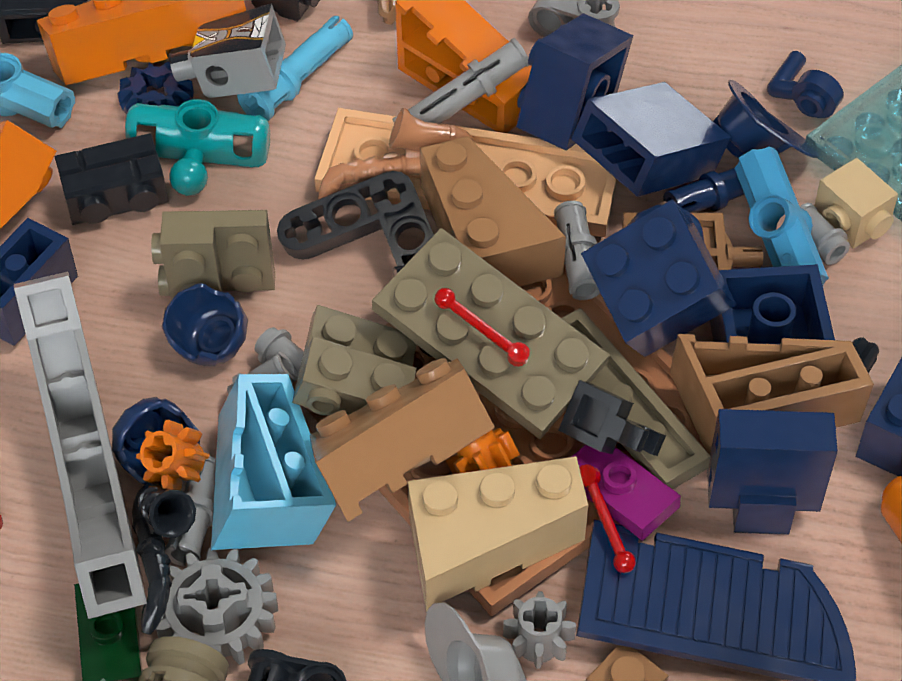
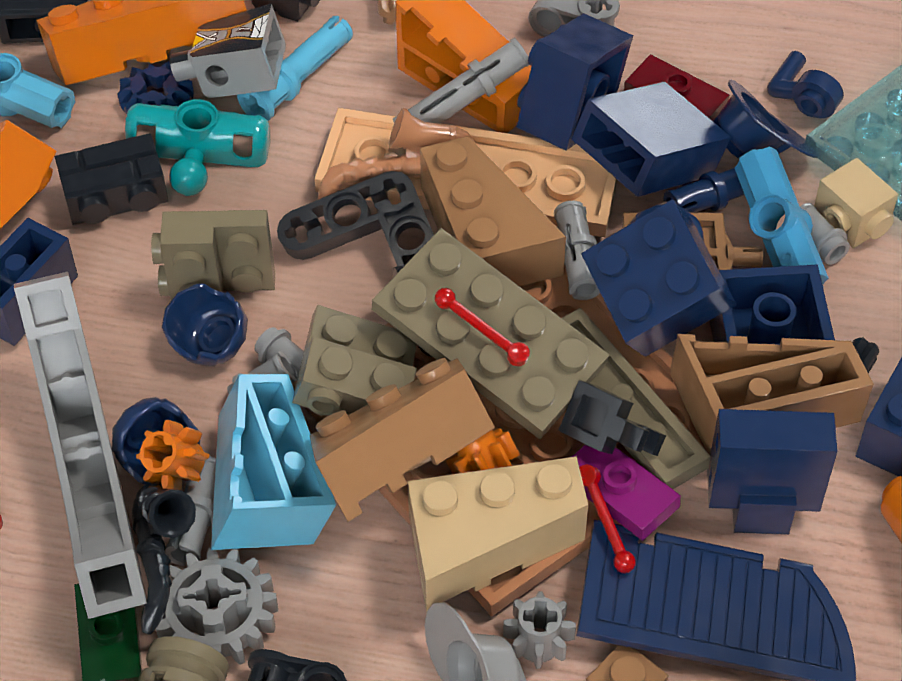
none -> dark red plate [624,54,730,121]

